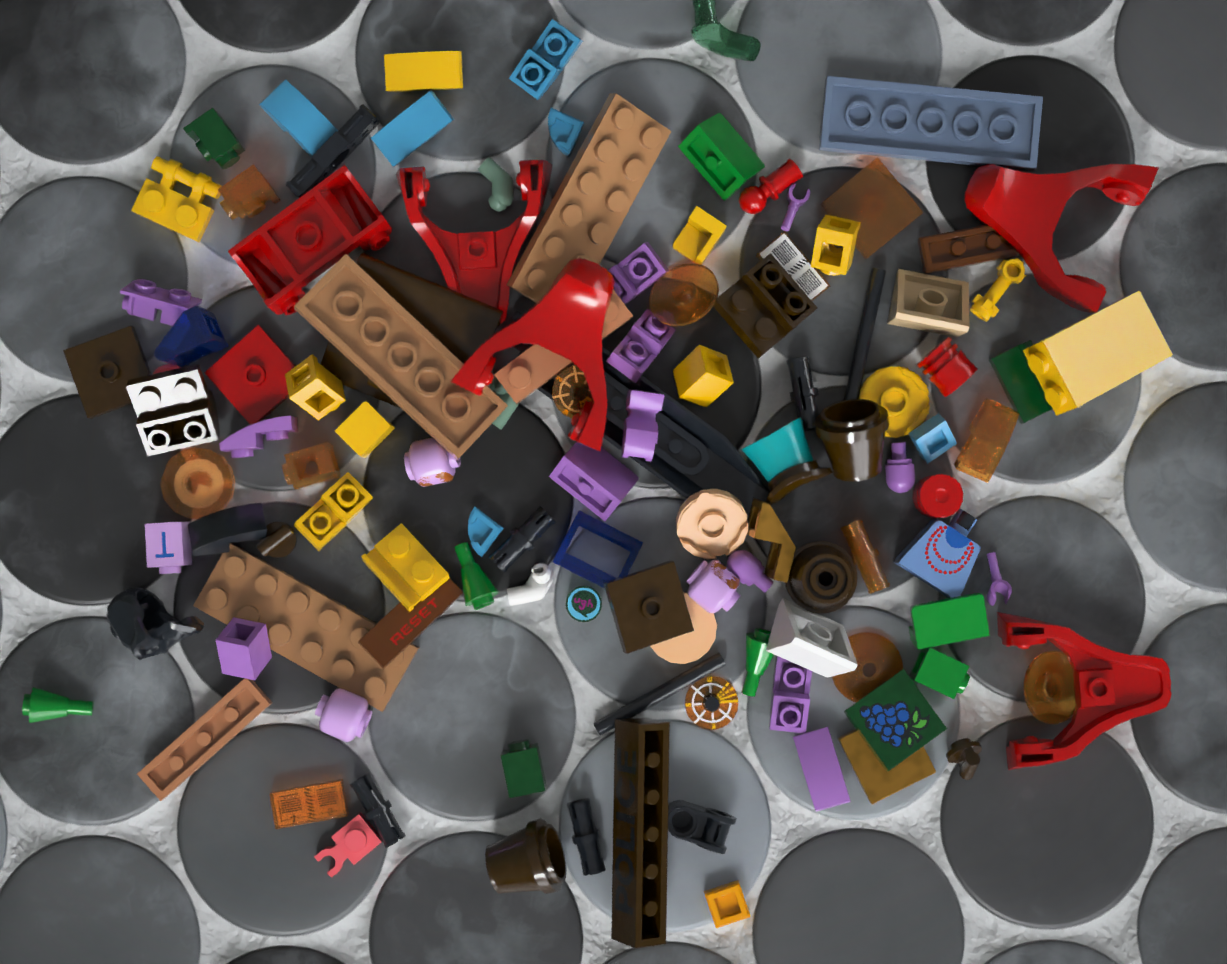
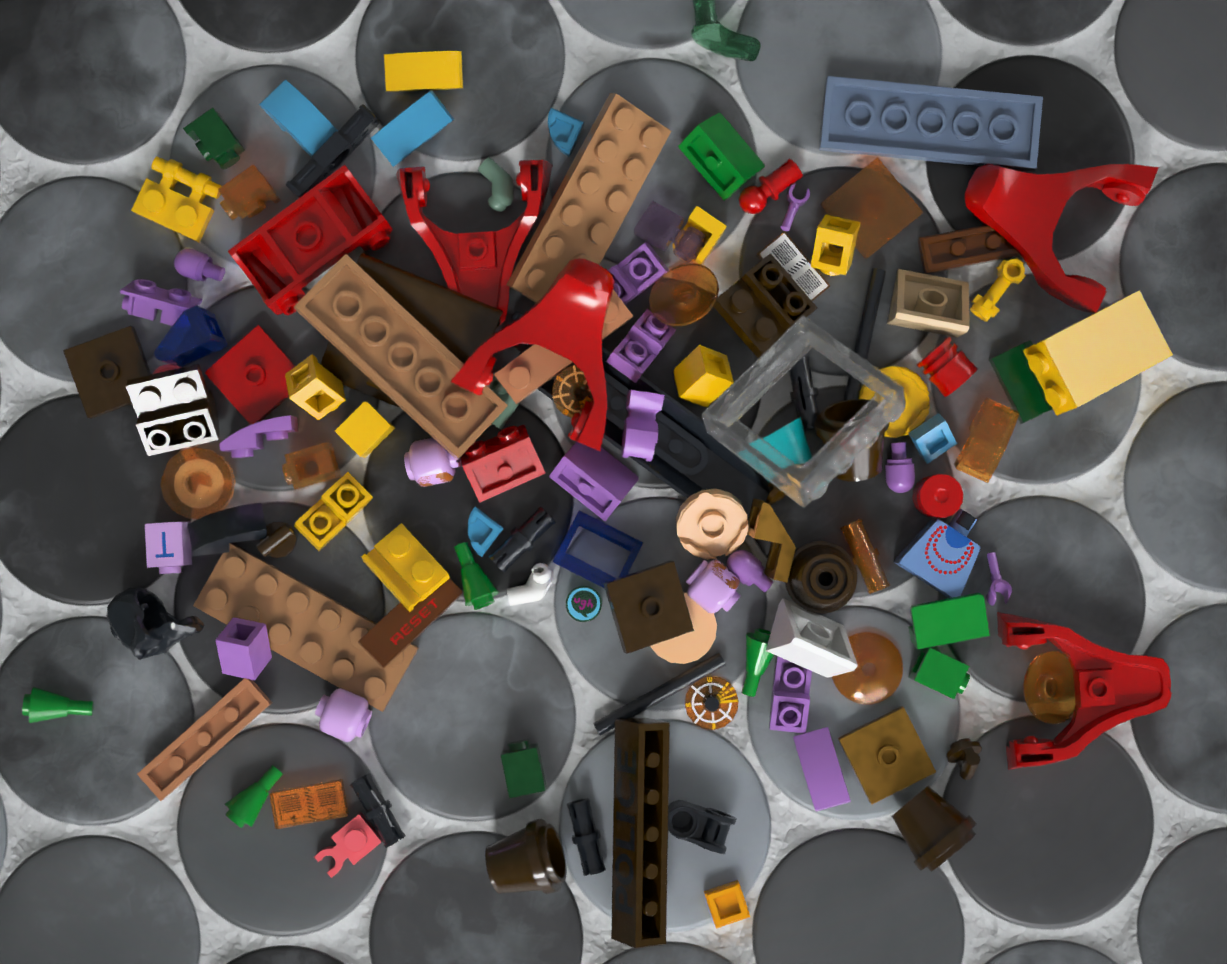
dark azure slope [509,19,583,100] -> none
dark green tile [844,669,947,772] -> none
none -> medium lavender cylinder [174,248,225,281]
none -> green cone [225,765,283,828]
none -> bracket [460,425,546,503]
none -> clear purple plate [634,201,707,263]
none -> clear piece [701,316,905,508]
none -> dark brown piece [891,785,977,872]

